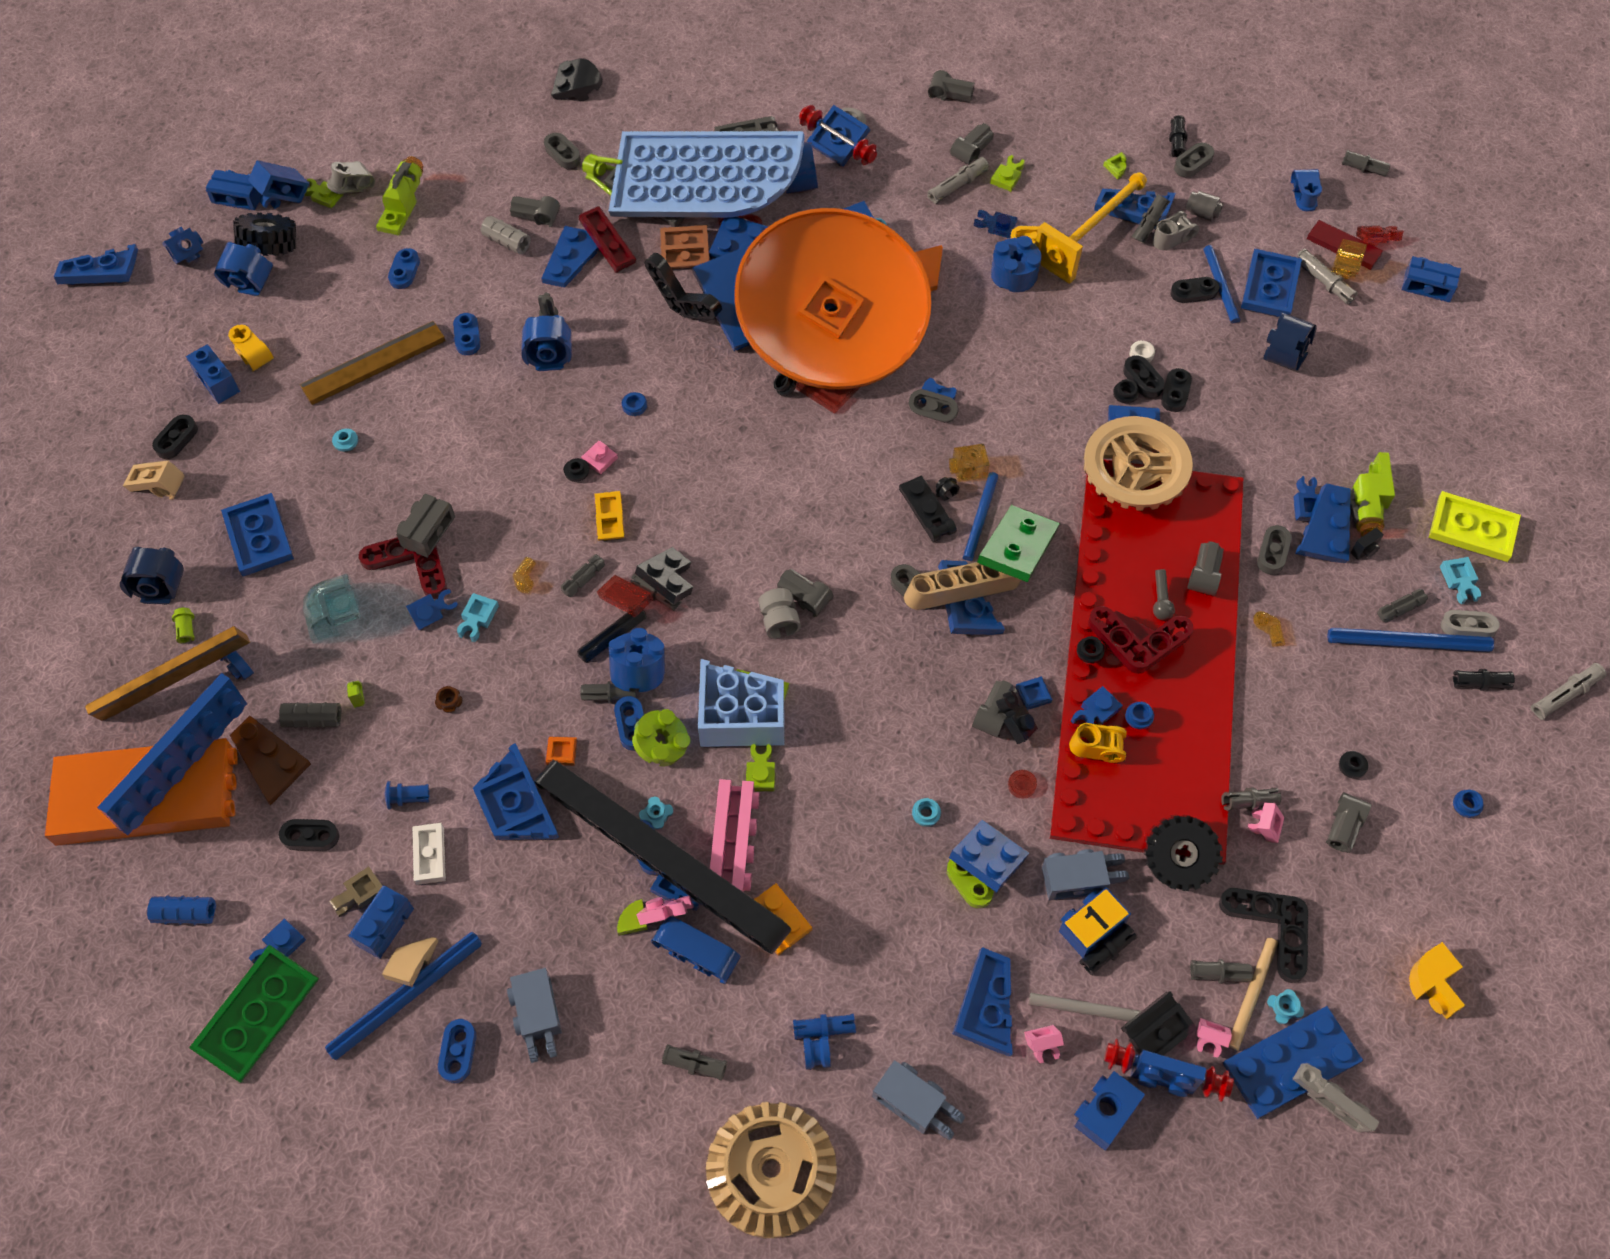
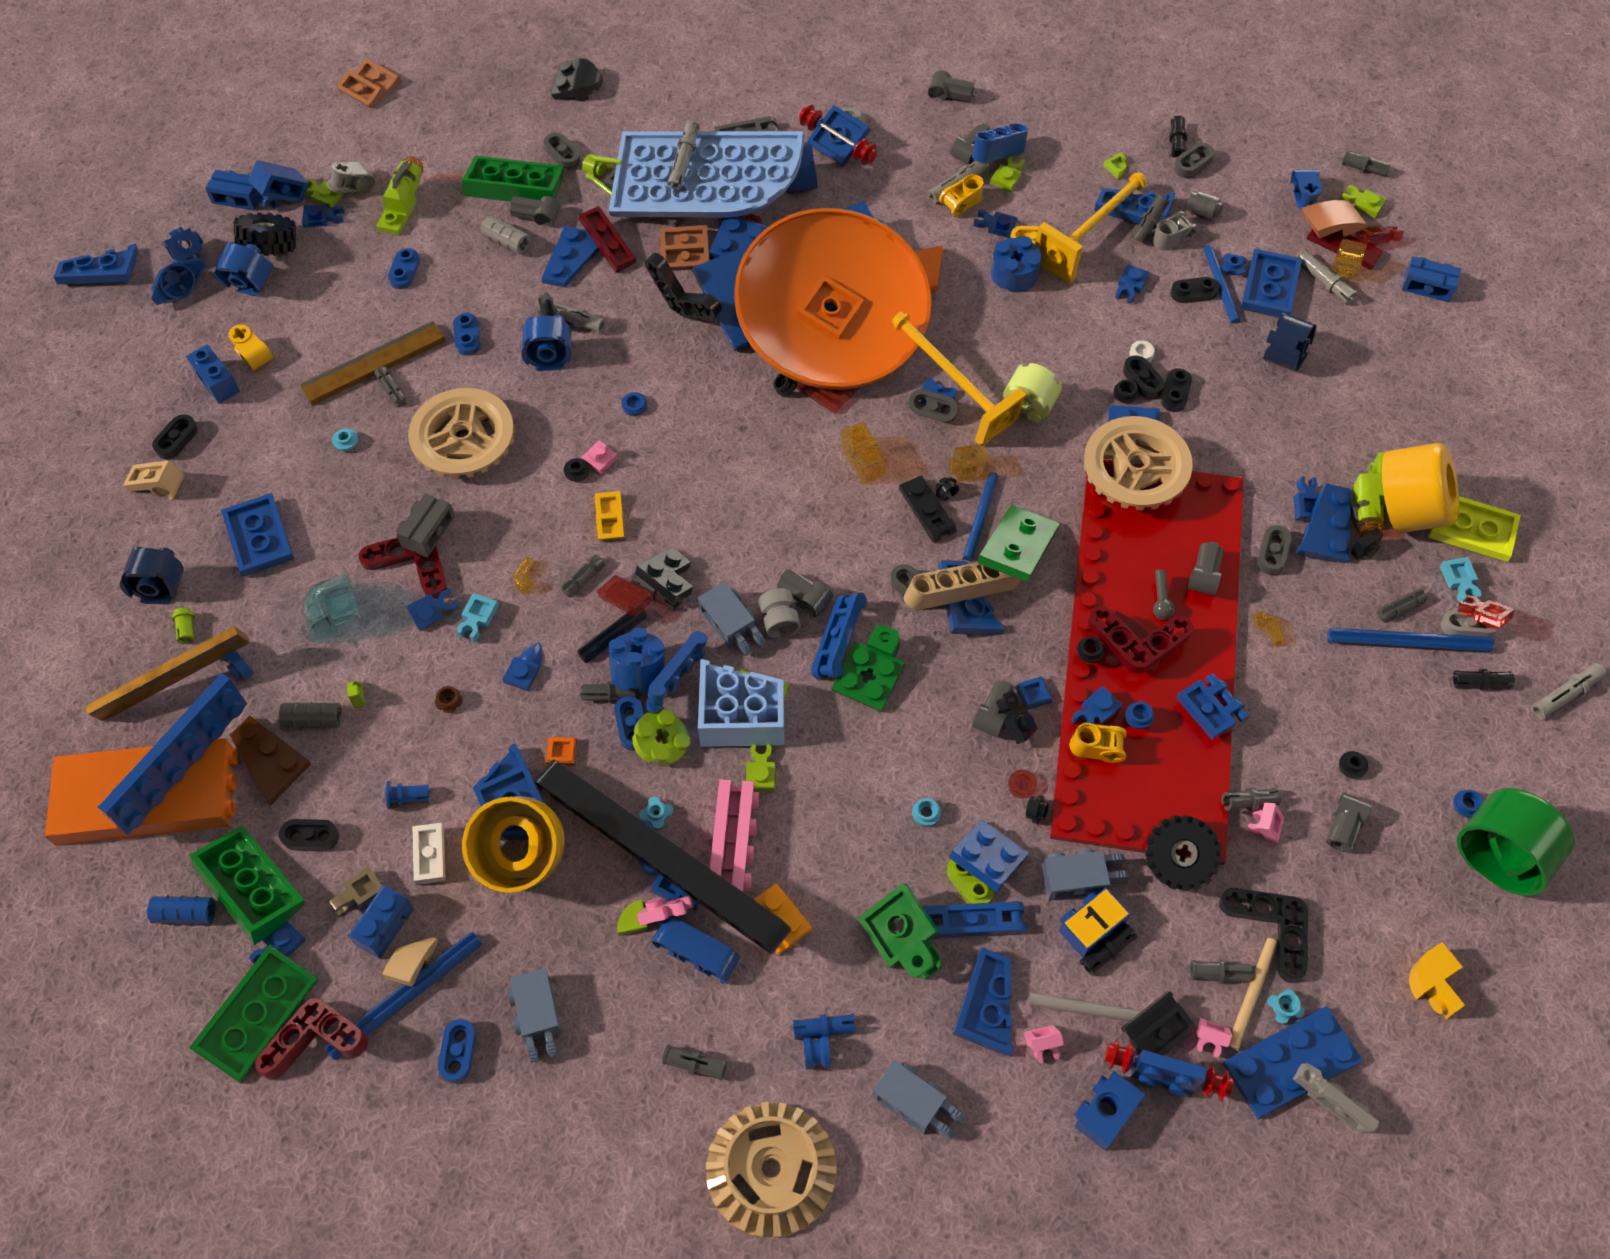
none -> blue hat [151,258,205,305]
none -> green slope [189,825,305,945]
none -> dark red beam [255,998,369,1080]
none -> clear blue plate [302,204,345,228]
none -> nougat slope [336,58,402,108]
none -> dark grey axle [374,366,407,407]
none -> tan gear [408,388,515,479]
none -> green slope [462,155,564,202]
none -> yellow piece [462,796,565,893]
none -> blue plate [502,642,542,691]
none -> light grey pin [535,299,606,334]
none -> blue plate [646,631,707,713]
none -> light grey pin [667,120,700,190]
none -> sand blue hinge [697,582,766,656]
none -> blue plate [811,592,867,679]
none -> green plate [831,624,905,712]
none -> clear yellow brick [840,421,886,484]
none -> green plate [857,883,943,979]
none -> yellow tile [892,312,1027,447]
none -> blue plate [923,901,1027,939]
none -> yellow piece [939,174,983,217]
none -> blue beam [972,123,1028,163]
none -> yellowish green brick [1003,363,1062,423]
none -> black plate [1026,795,1049,824]
none -> blue plate [1115,264,1150,303]
none -> blue plate [1177,673,1250,741]
none -> blue plate [1221,253,1247,275]
none -> nougat slope [1301,200,1367,239]
none -> lime plate [1341,185,1387,218]
none -> yellow piece [1382,443,1459,533]
none -> green piece [1457,788,1575,896]
none -> clear red plate [1458,595,1514,629]

